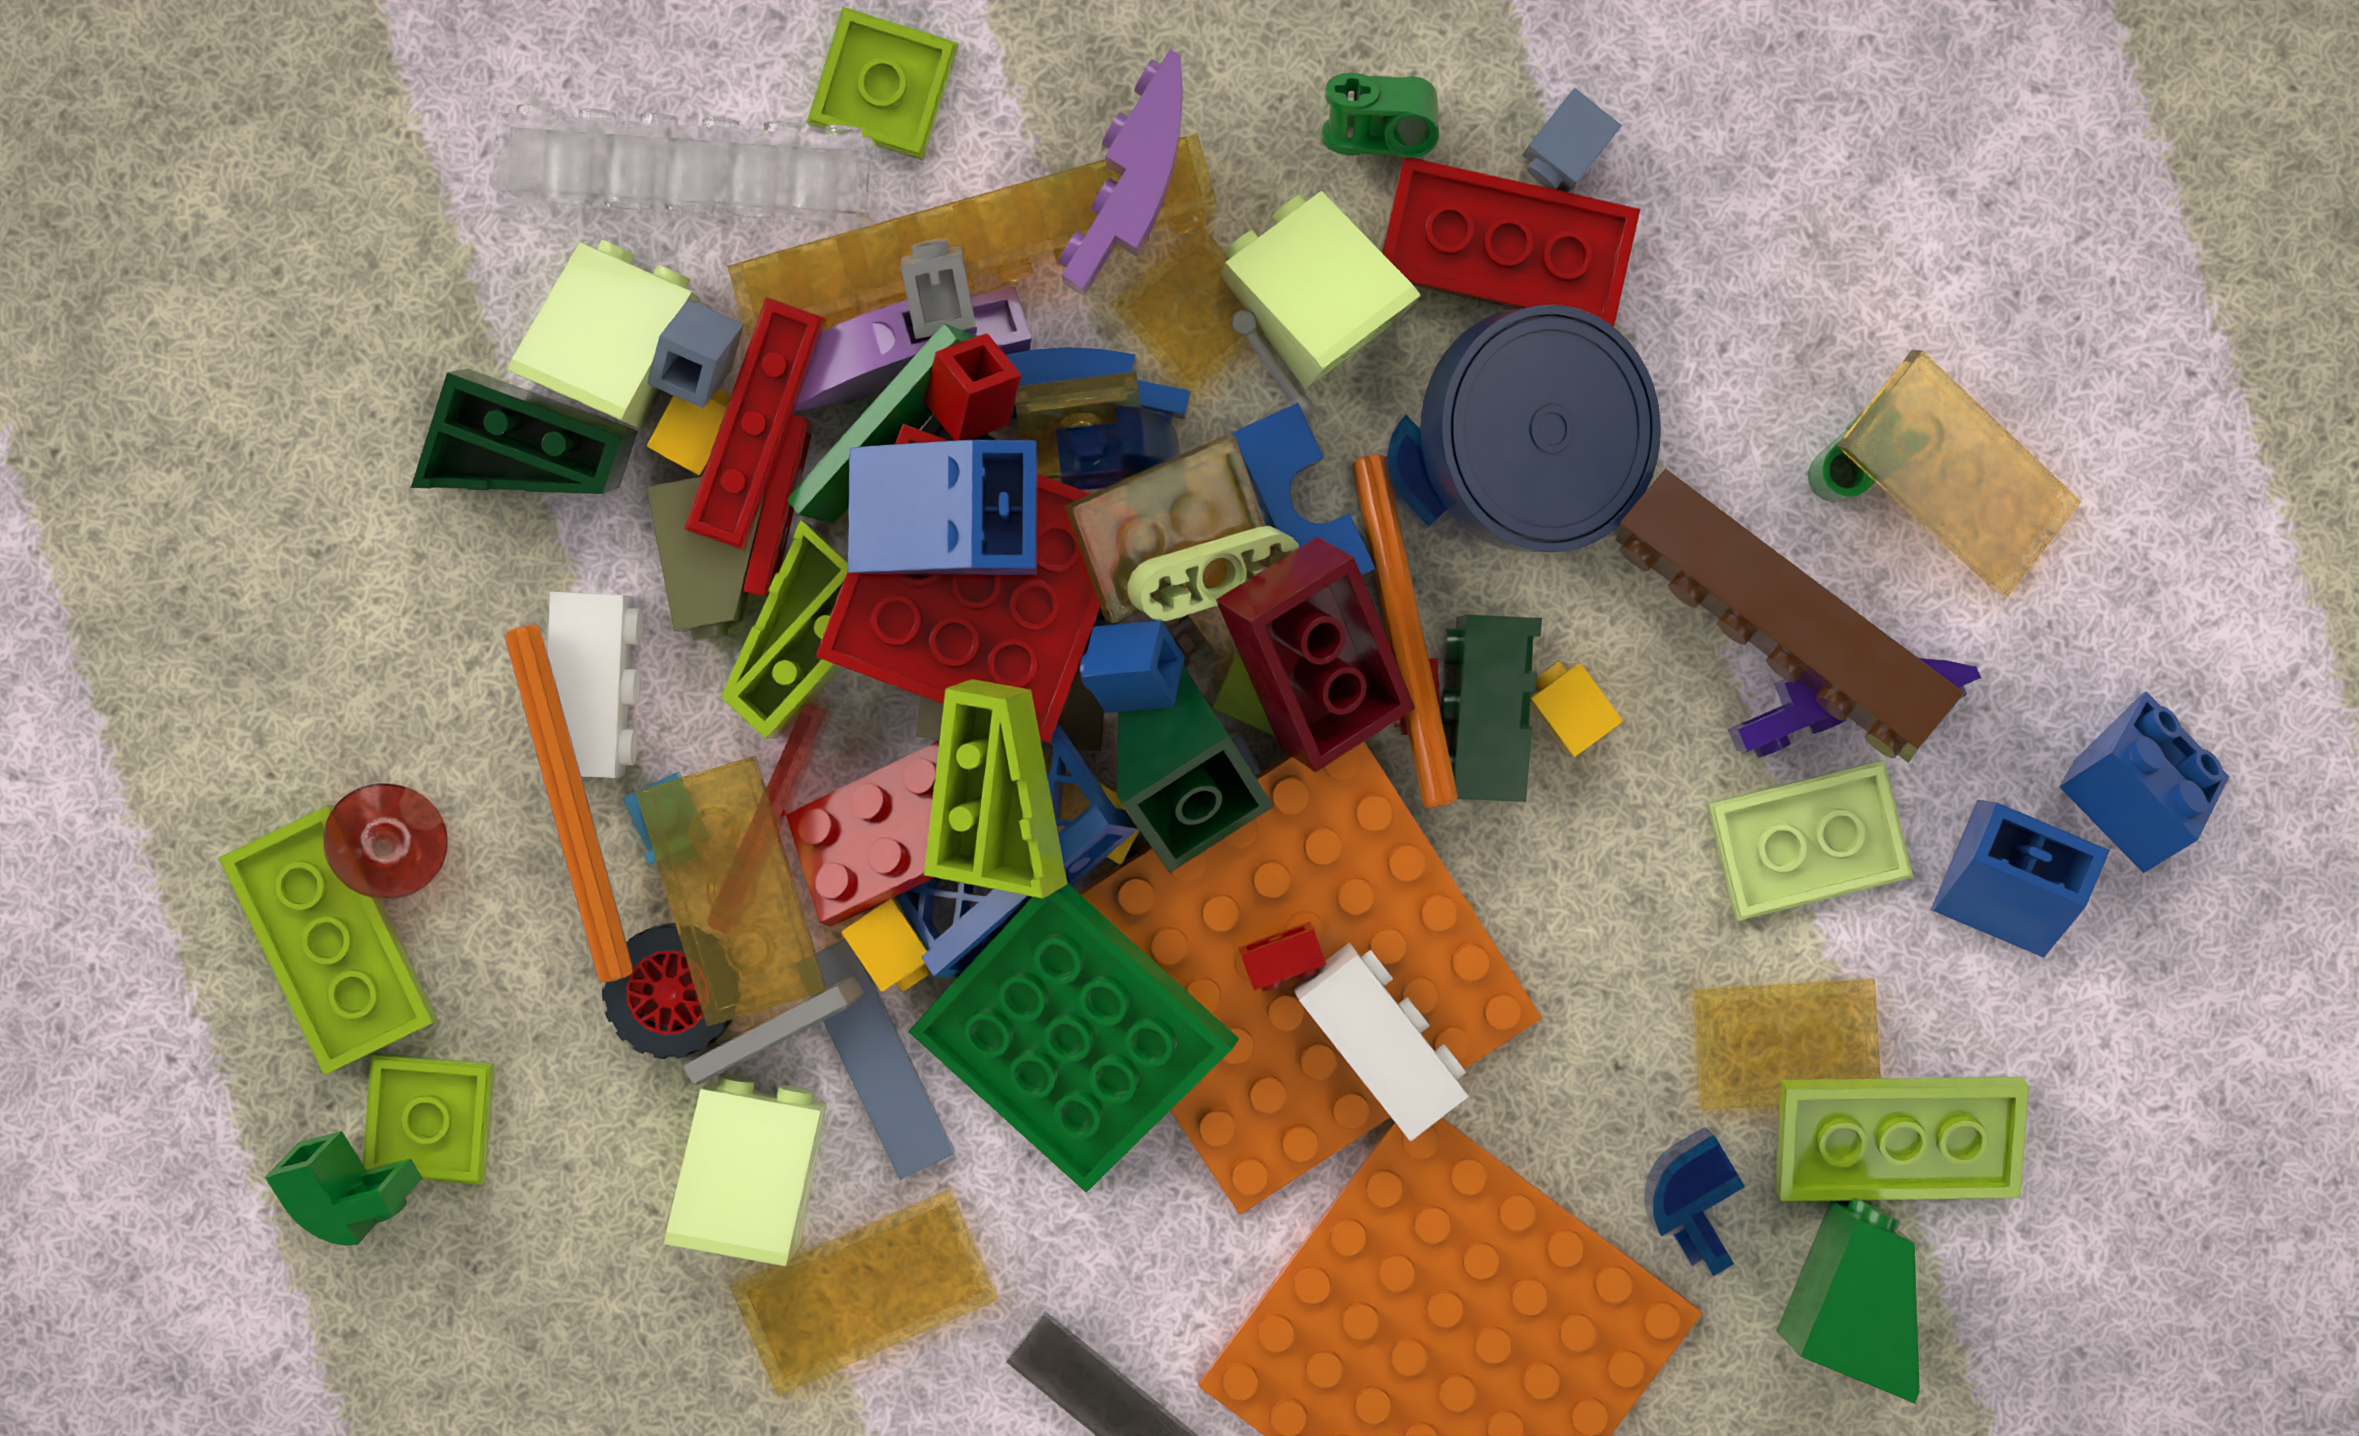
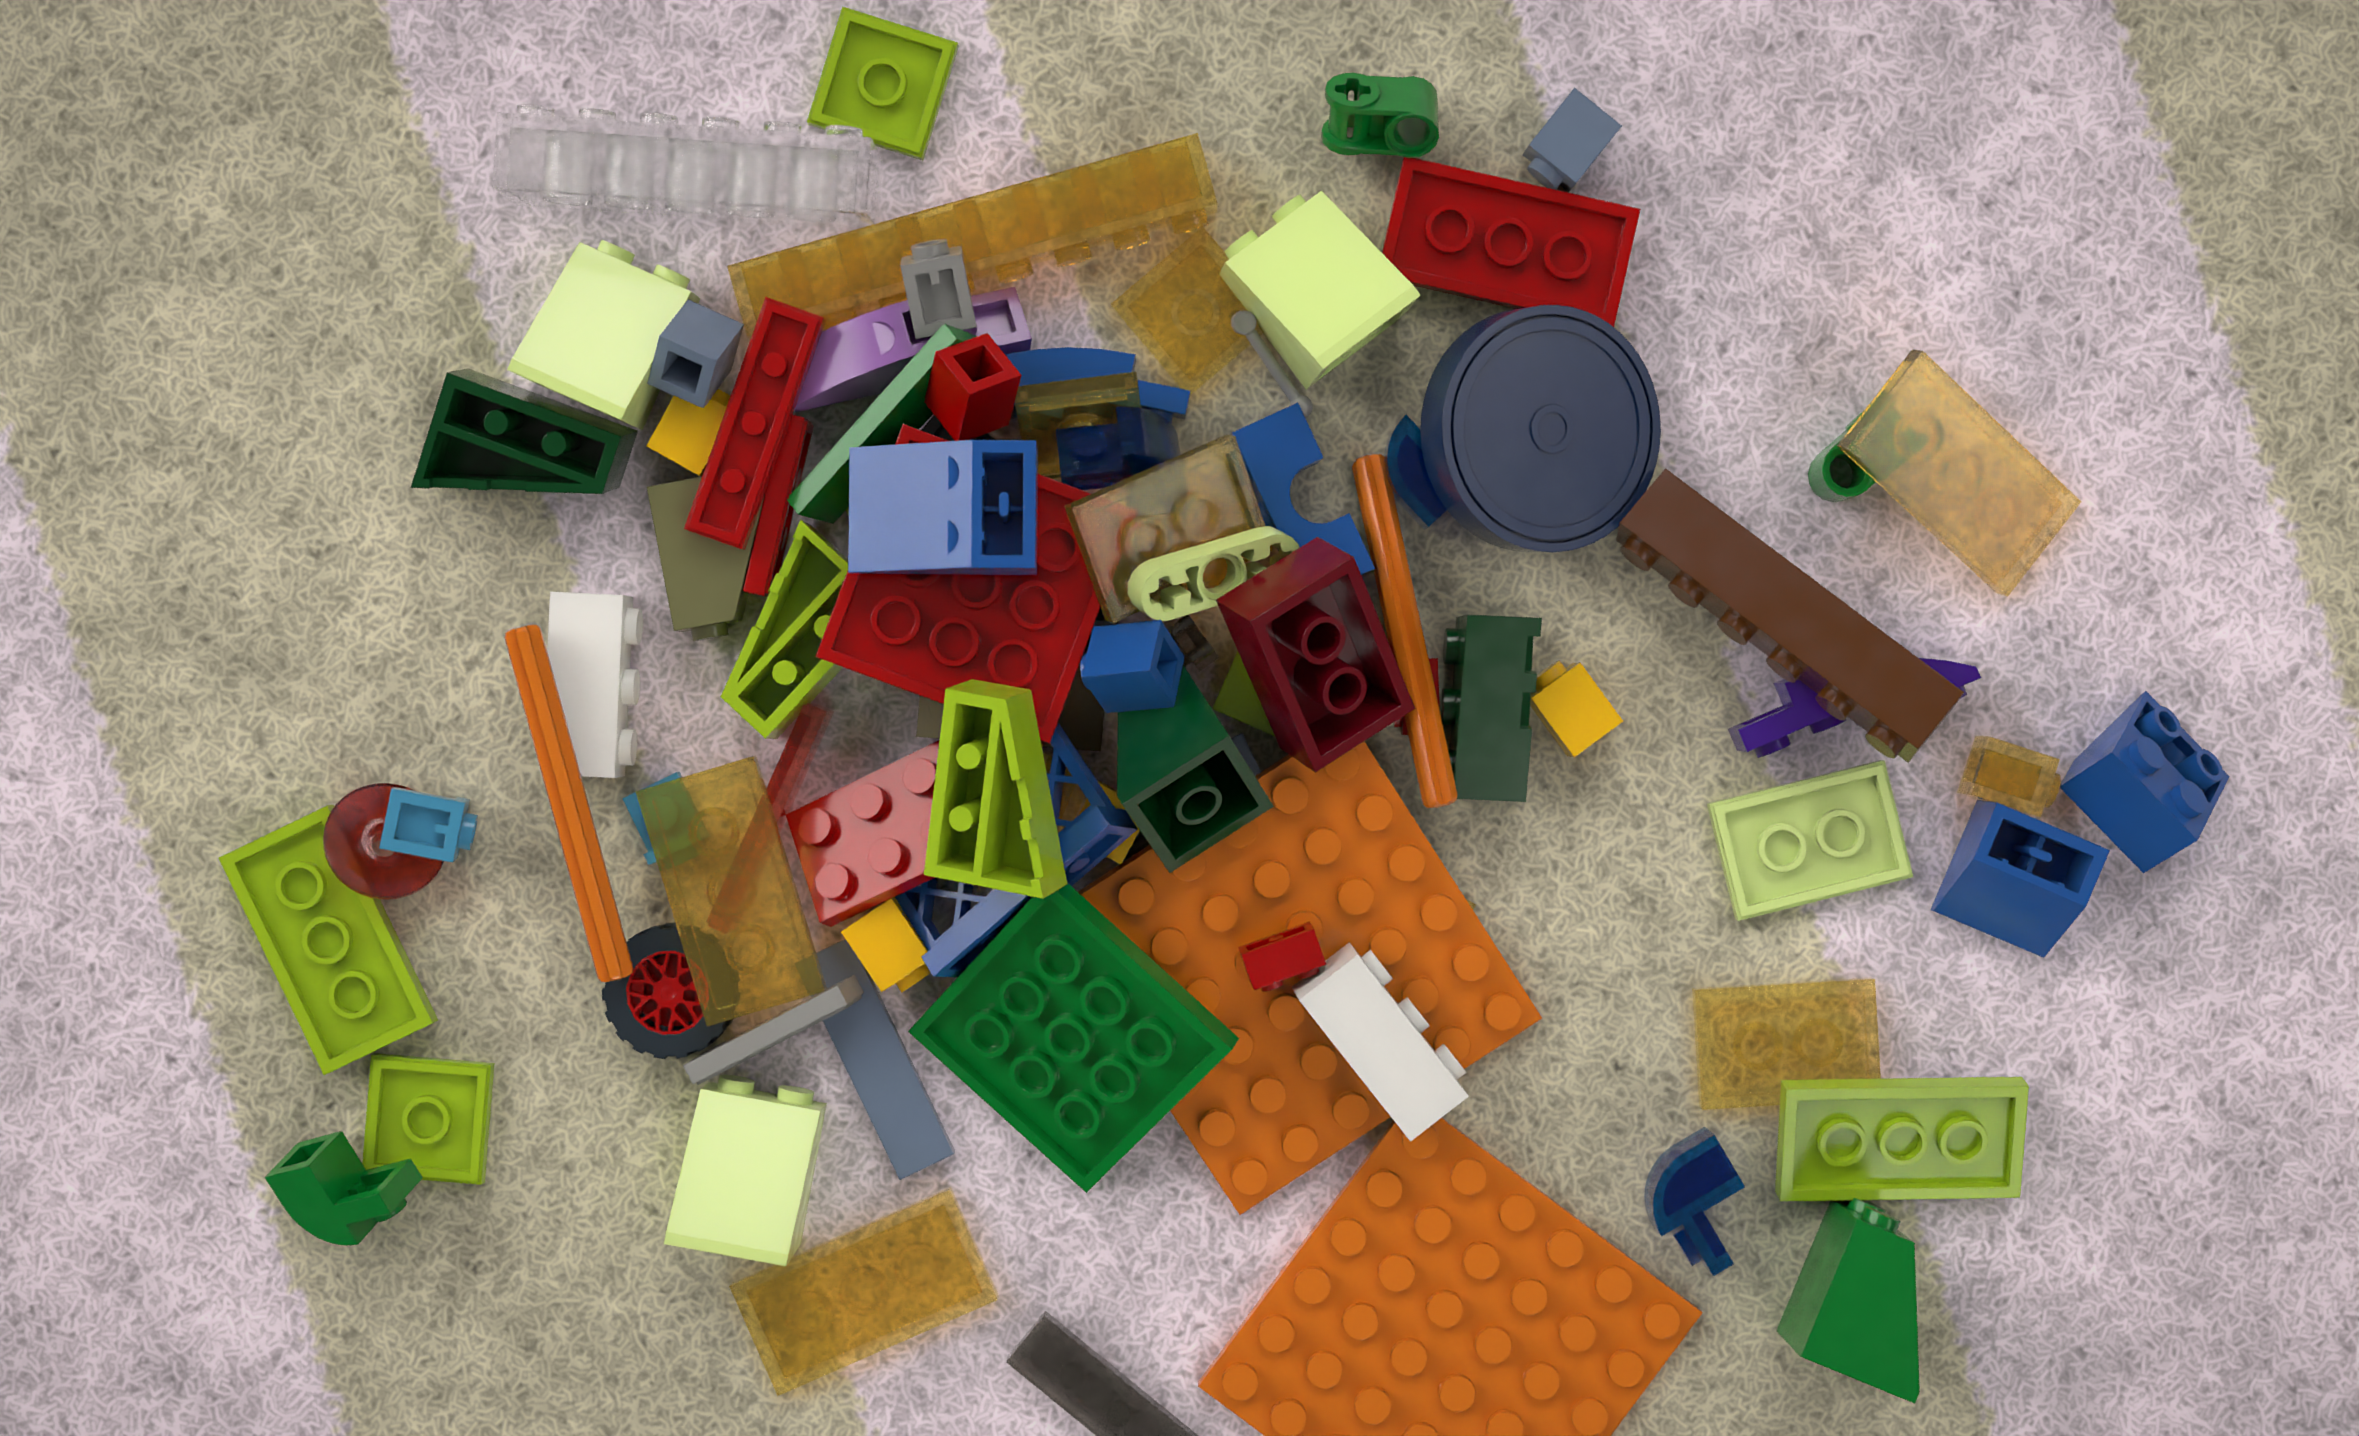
medium lavender slope [1058,49,1183,297] -> none
none -> dark azure bracket [379,787,478,863]
none -> clear yellow brick [1957,736,2061,817]

